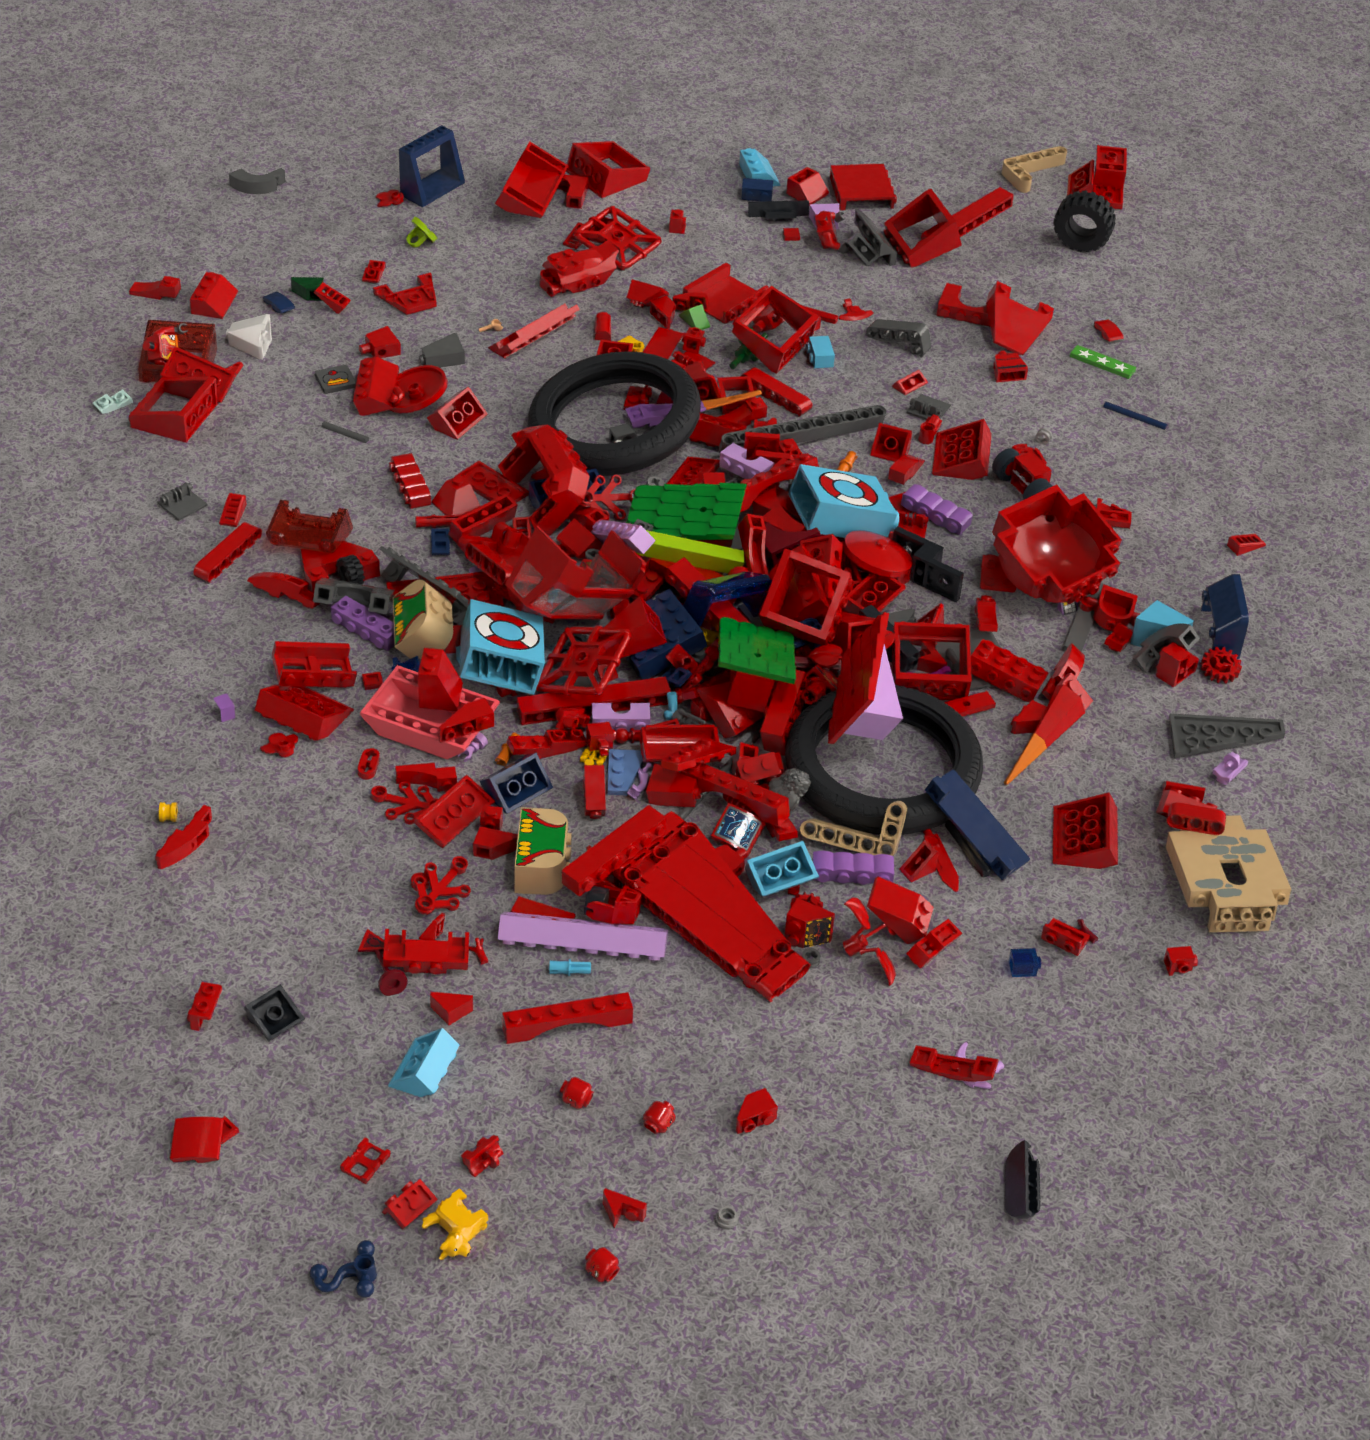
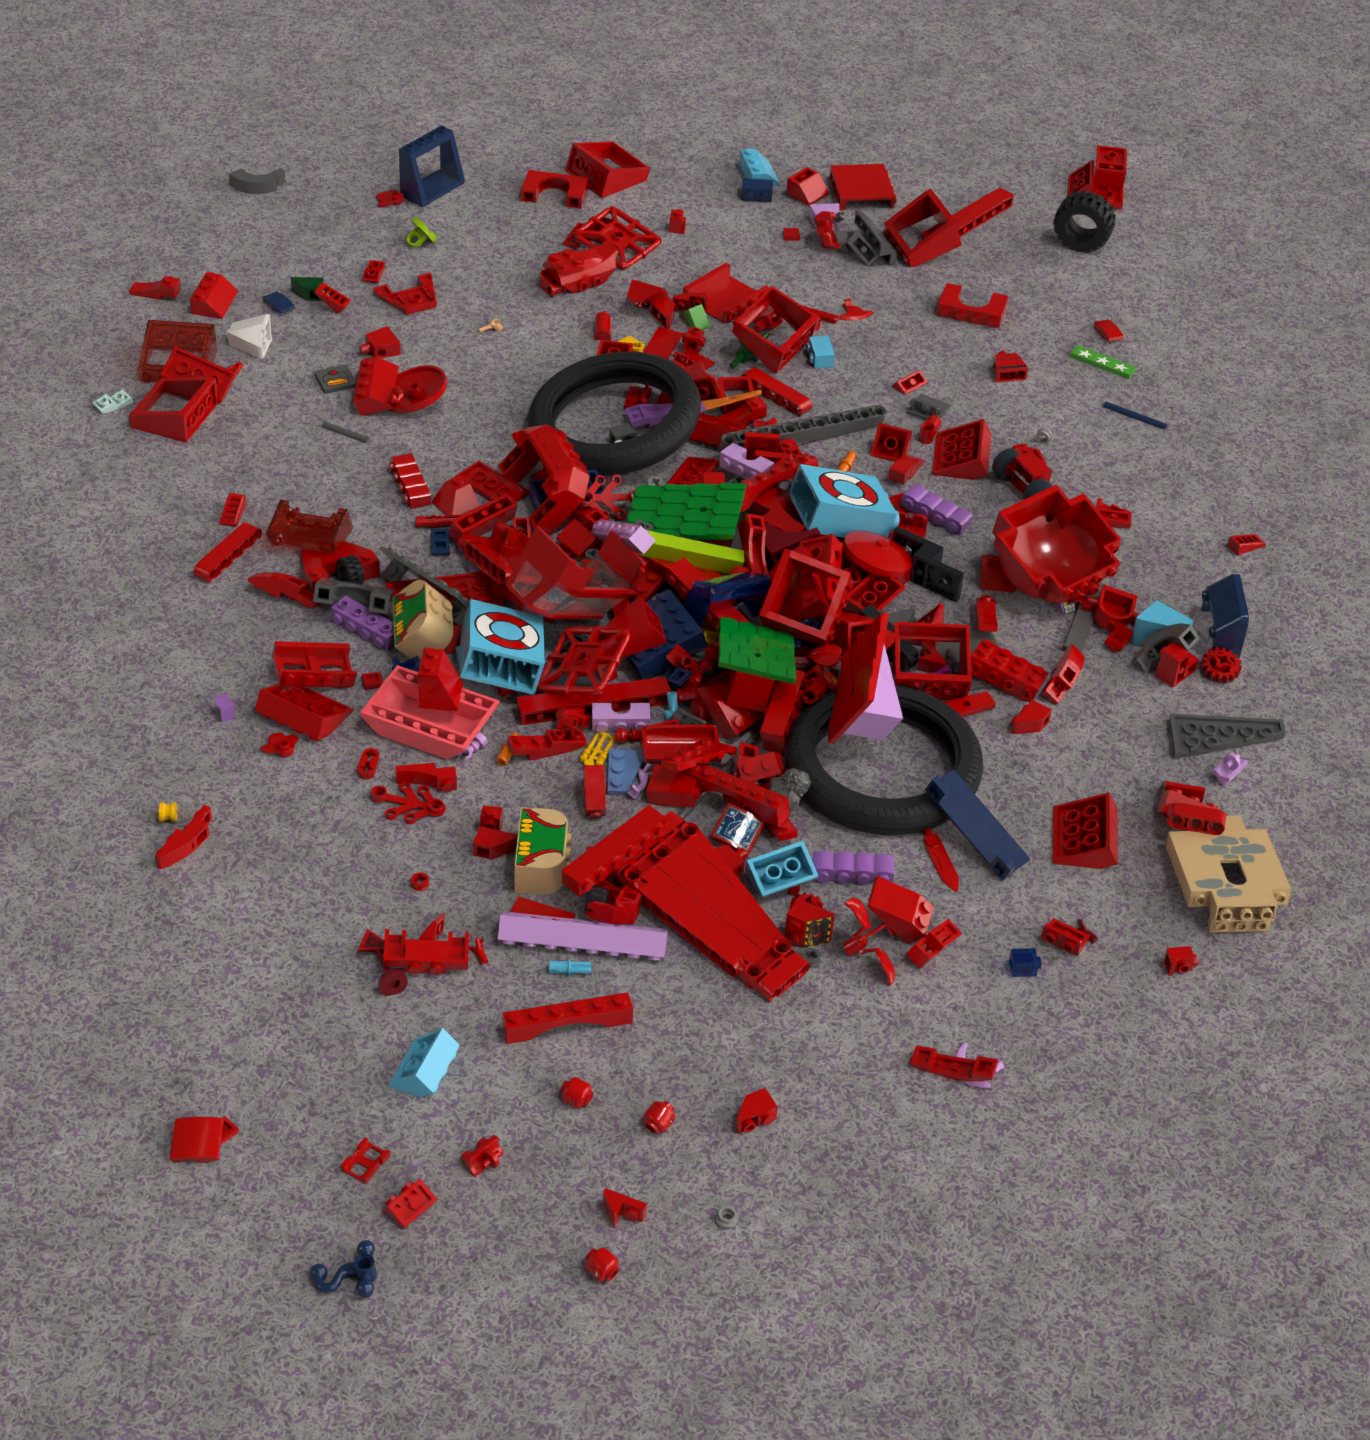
red torso [143,323,188,371] -> none
dark grey hinge [157,482,208,520] -> none
red bracket [187,982,222,1031] -> none
black slope [244,984,305,1041] -> none
red plant [412,856,471,915] -> none
red tile [414,775,495,848] -> none
dark grey slope [419,333,465,368] -> none
yellow animal [422,1188,488,1260] -> none
red slope [427,386,488,440] -> none
red slope [430,992,473,1025] -> none
red slope [439,698,494,743] -> none
dark blue slope [480,753,553,814] -> none
slope [488,303,580,358] -> none
red slope [495,141,569,218] -> none
red brick [586,722,616,756] -> none
black bracket [748,200,809,221] -> none
tan beam [800,801,907,856] -> none
dark grey beam [866,319,931,357] -> none
red slope [899,839,939,882] -> none
black axle [945,820,991,878] -> none
red wedge [986,281,1054,355] -> none
tan beam [1002,146,1067,193] -> none
red plate [1004,672,1093,785] -> none
black brick [1005,1140,1041,1219] -> none

